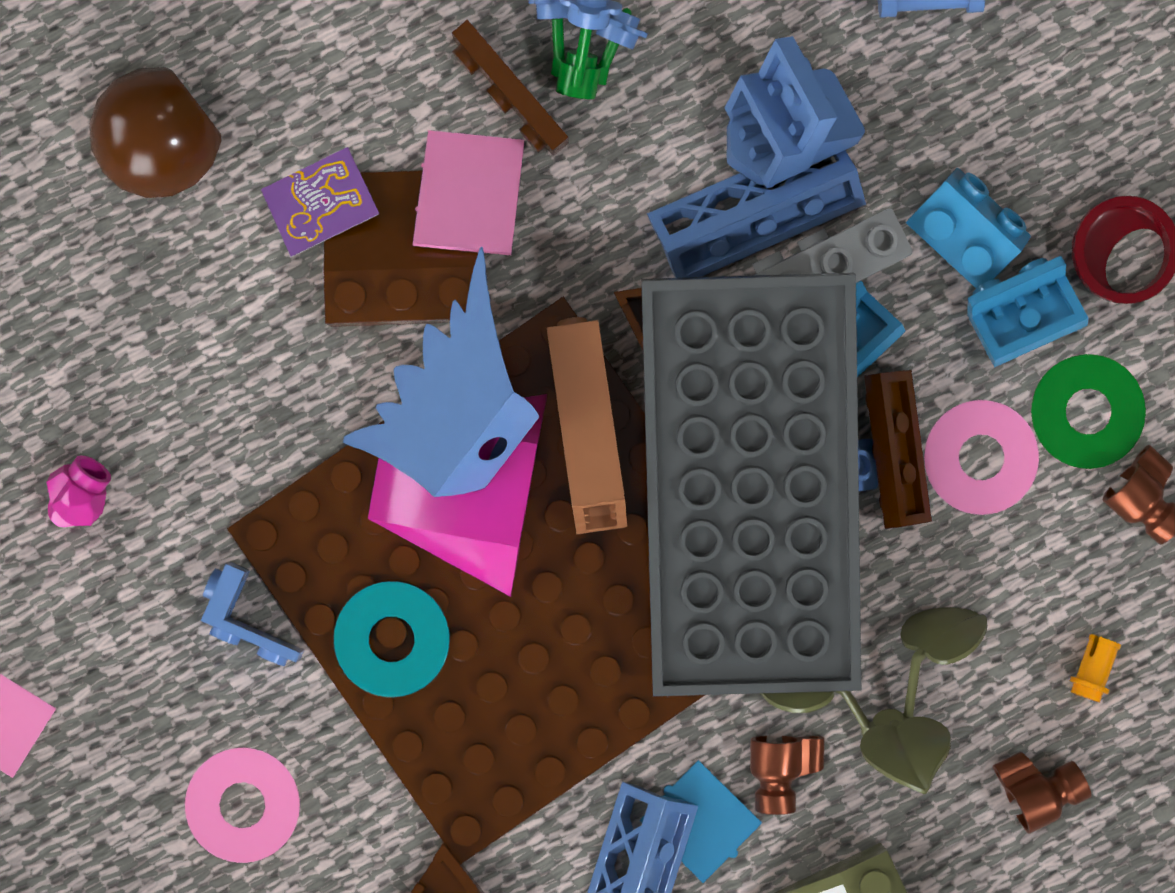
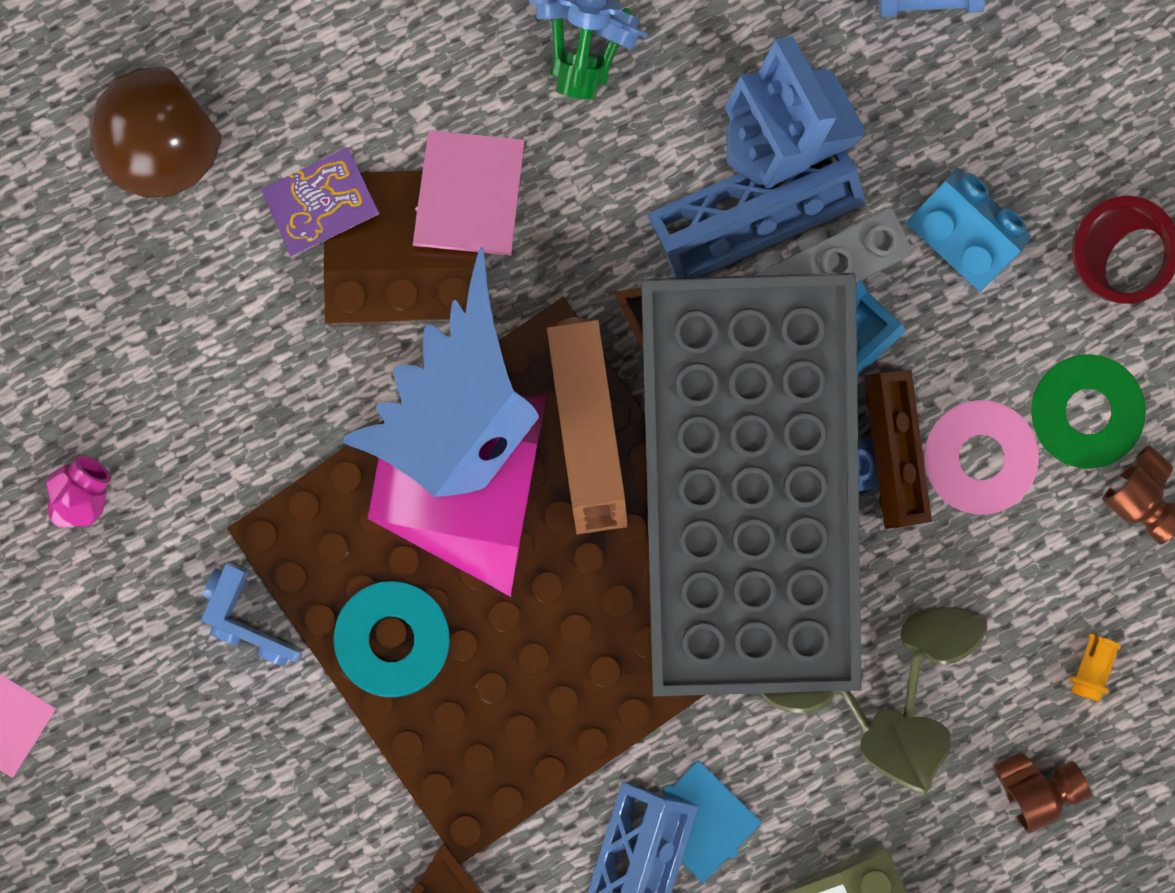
bright pink gear [185,748,300,863] -> none
reddish brown plate [452,19,569,156] -> none
copper piece [750,736,825,815] -> none
dark azure bracket [967,256,1089,367] -> none

